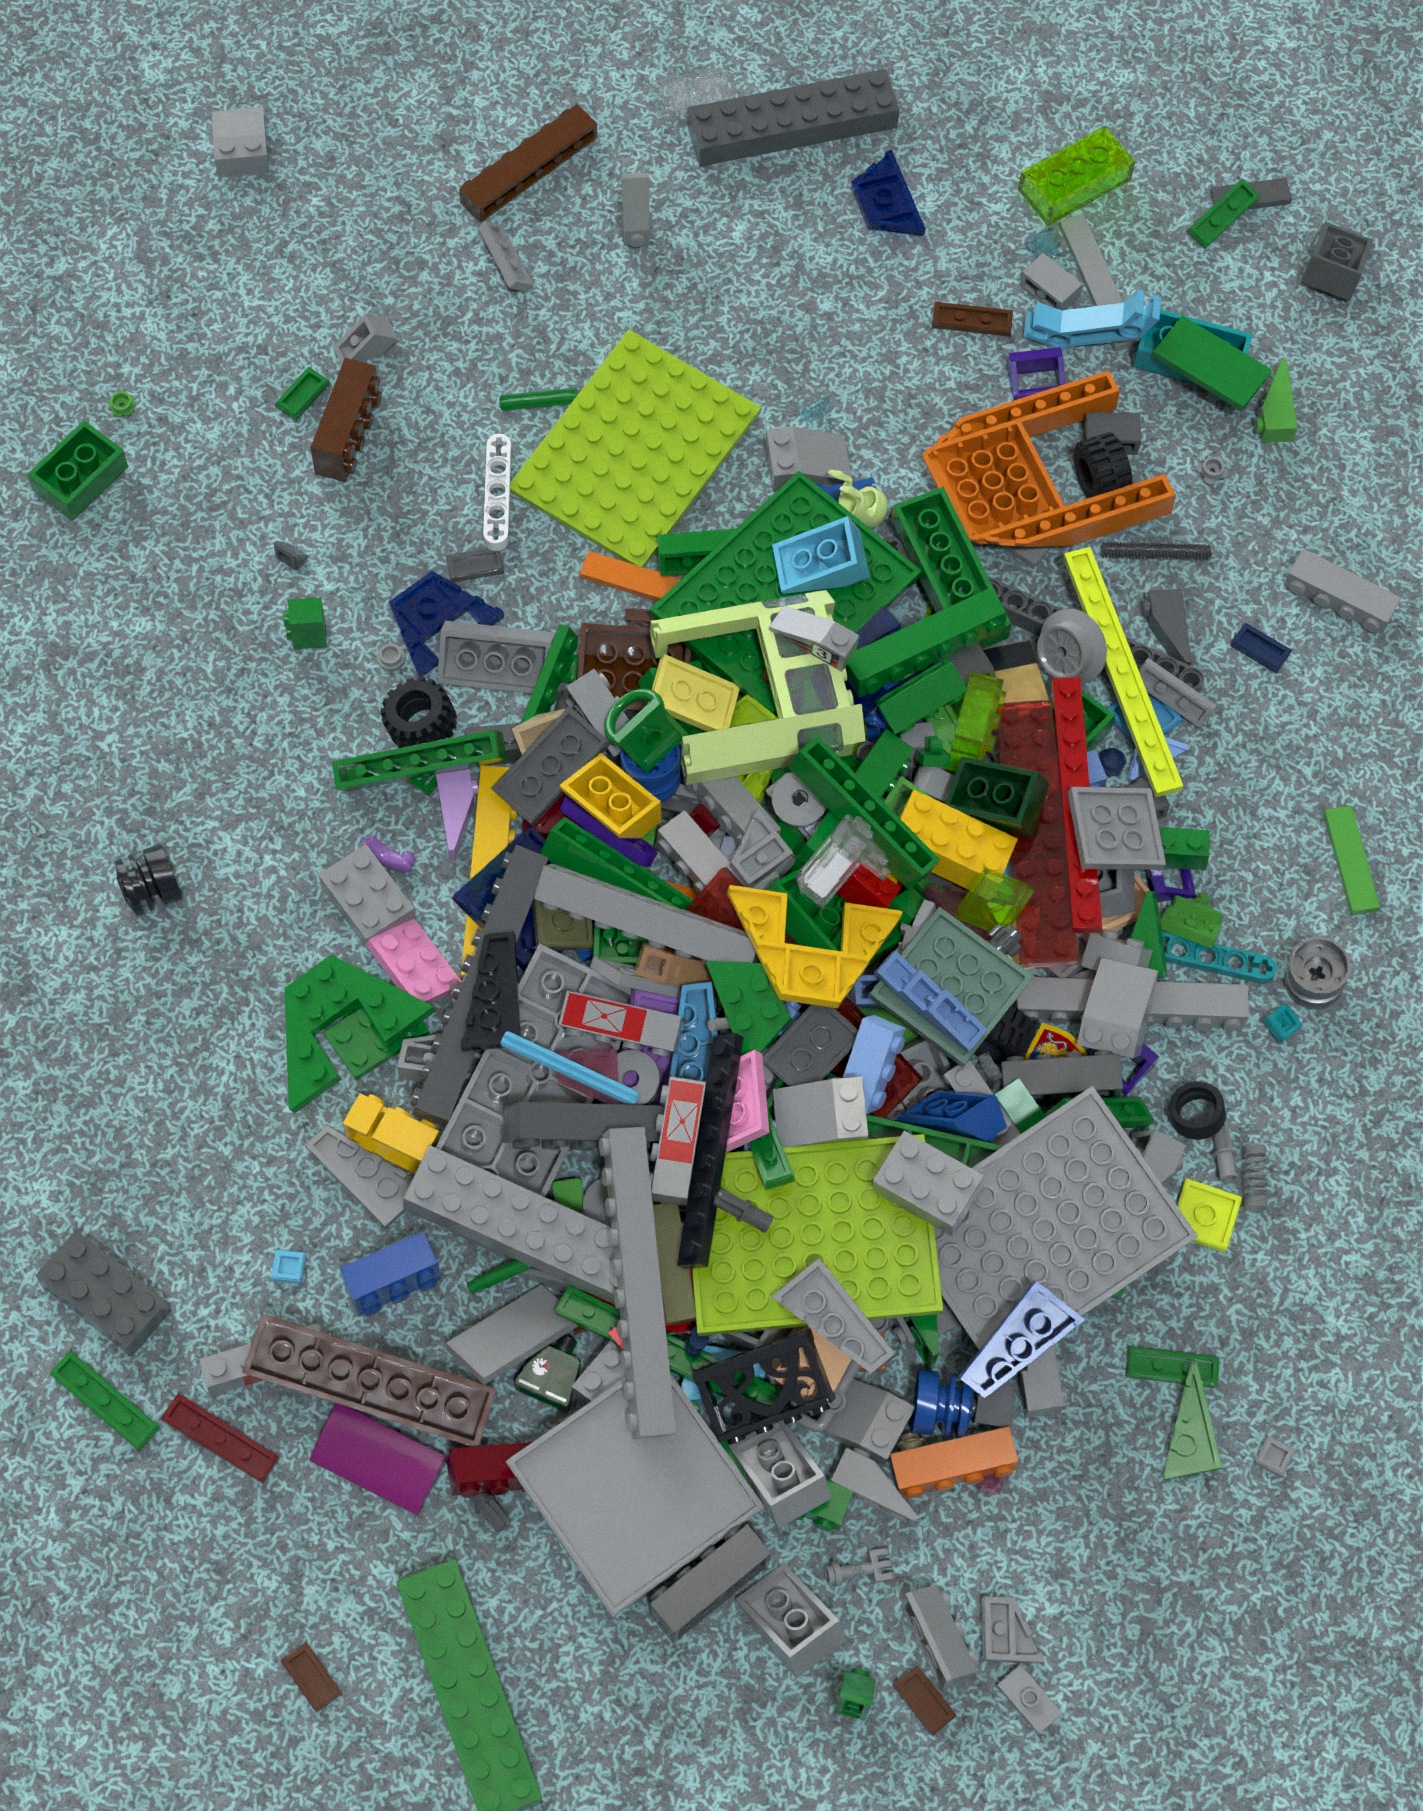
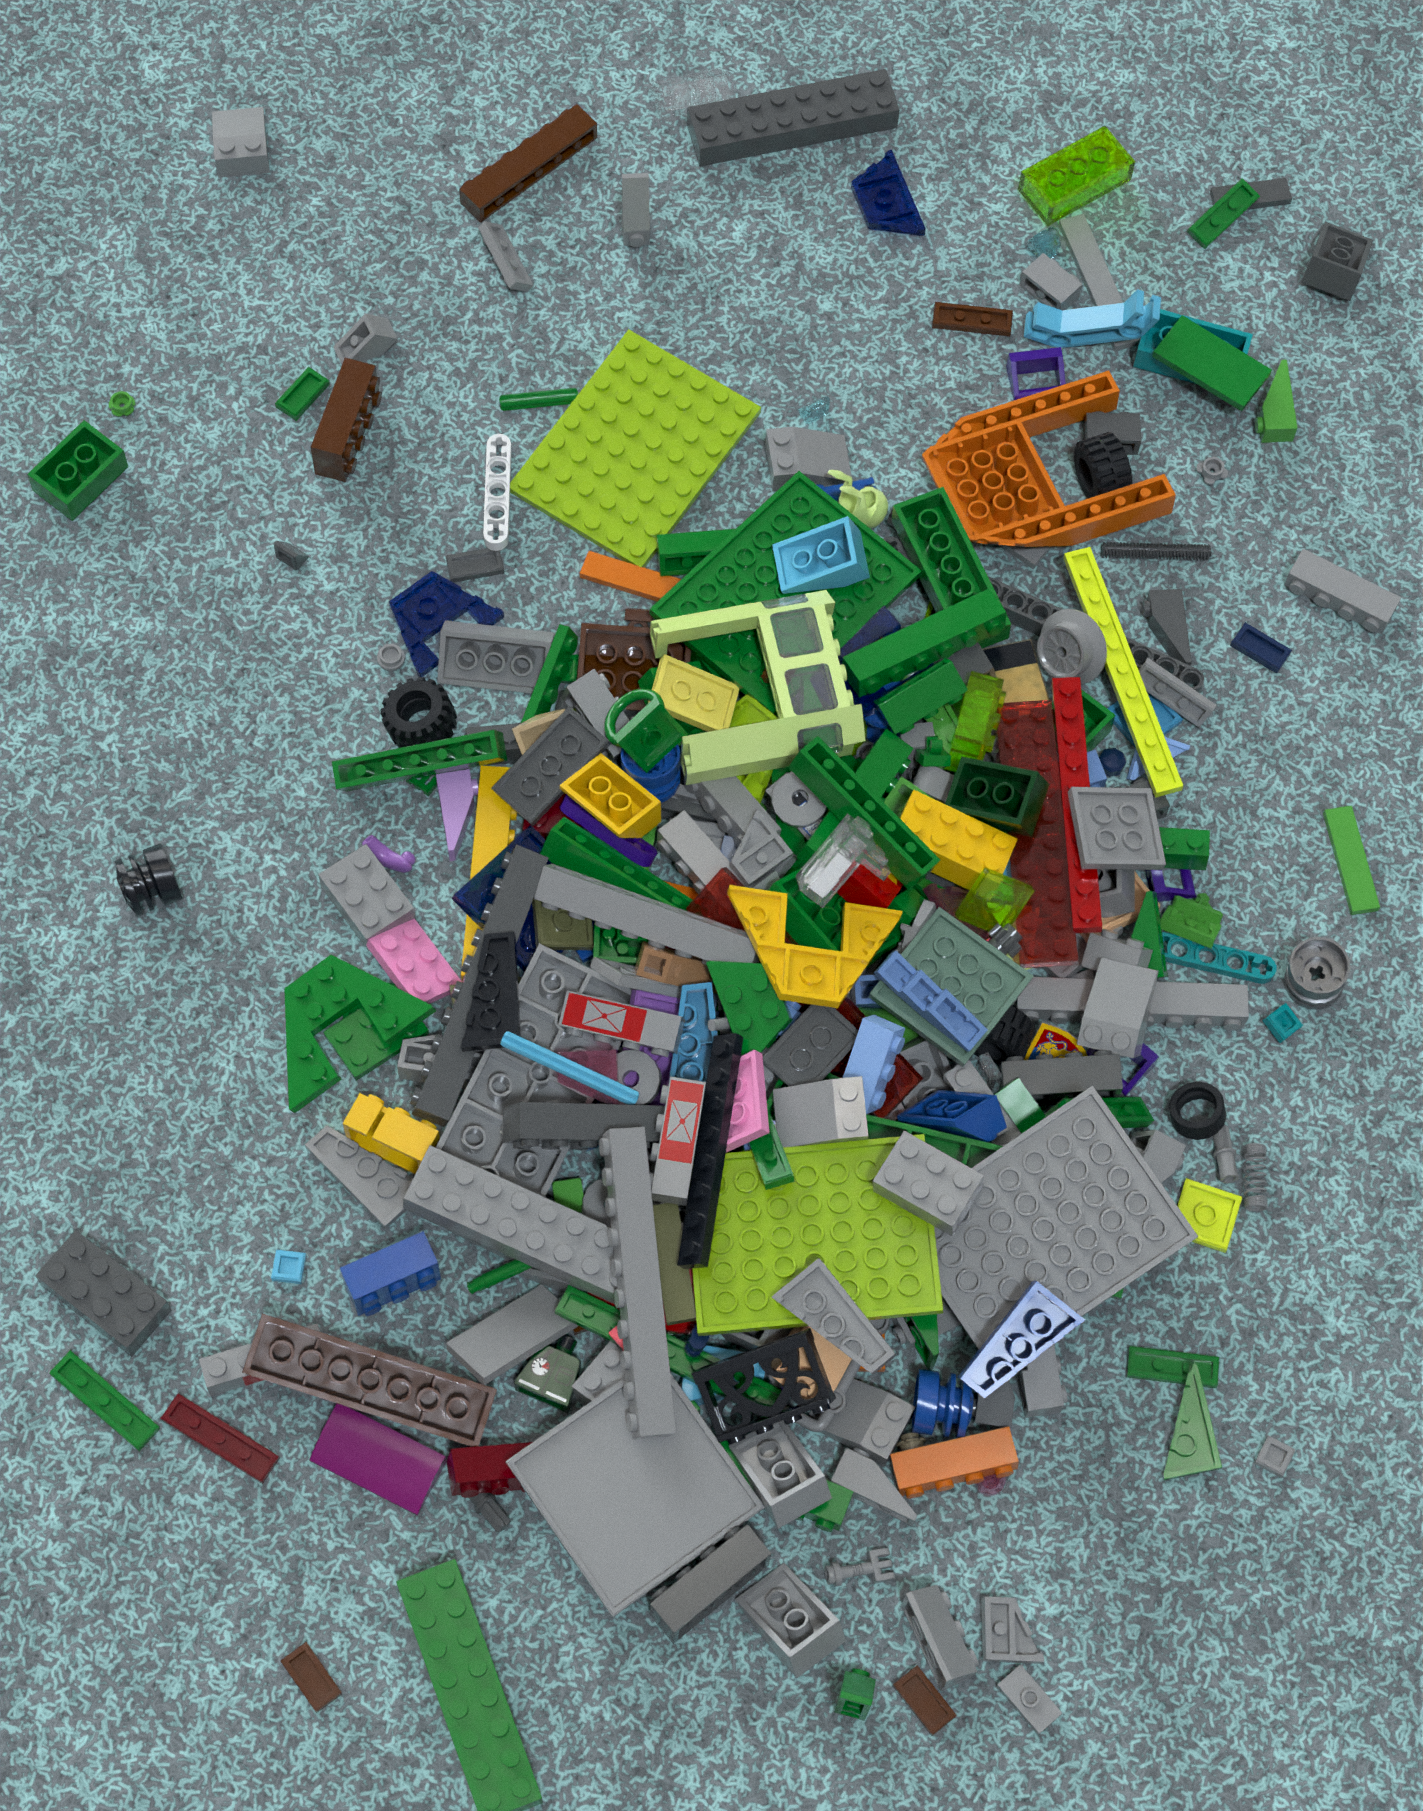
green brick [283,597,327,650] -> none
dark red tile [689,804,720,838] -> none
dark grey axle [714,1190,774,1233] -> none
light grey slope [769,606,860,672] -> none

